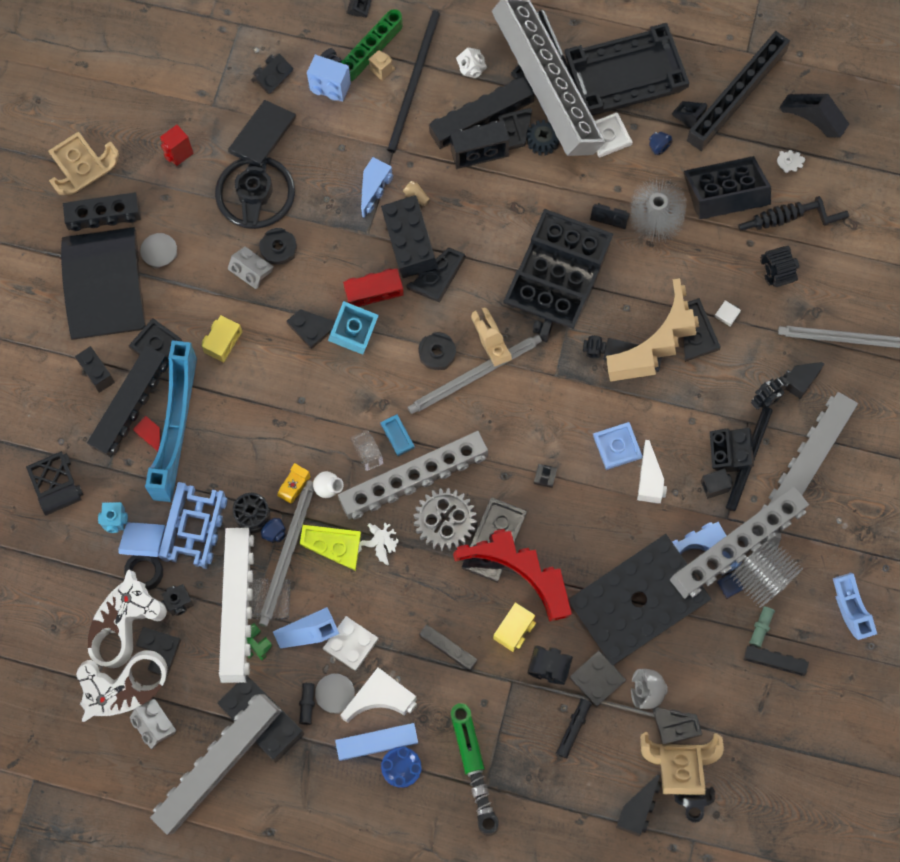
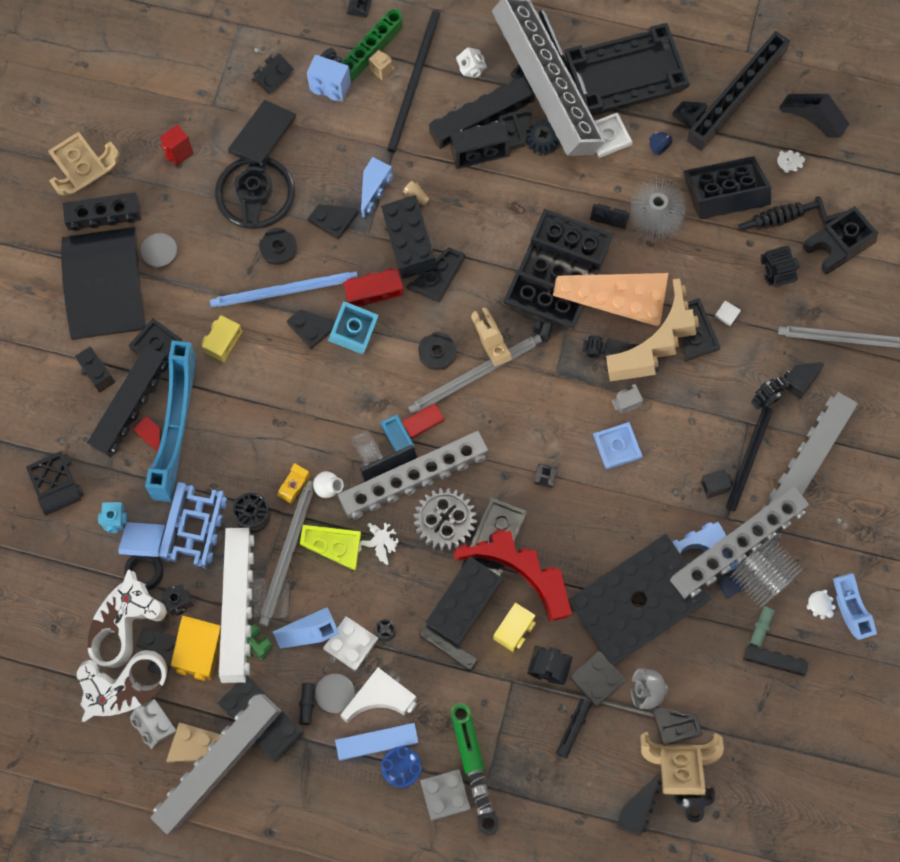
light grey bracket [228,247,273,289] -> none
dark blue cone [261,518,286,543] -> none
white slope [637,440,667,503] -> none
black brick [710,428,754,472] -> none
none -> tan wing [166,723,222,763]
none -> yellow slope [171,616,221,681]
none -> light blue piece [210,272,358,308]
none -> black wing [308,204,359,240]
none -> black slope [360,445,418,482]
none -> black wheel [375,619,396,642]
none -> red tile [402,403,444,439]
none -> light grey plate [420,770,470,821]
none -> black brick [425,556,504,646]
none -> light nougat wing [553,273,668,326]
none -> light grey brick [612,384,643,415]
none -> black brick [803,206,878,274]
none -> white piece [807,590,836,620]

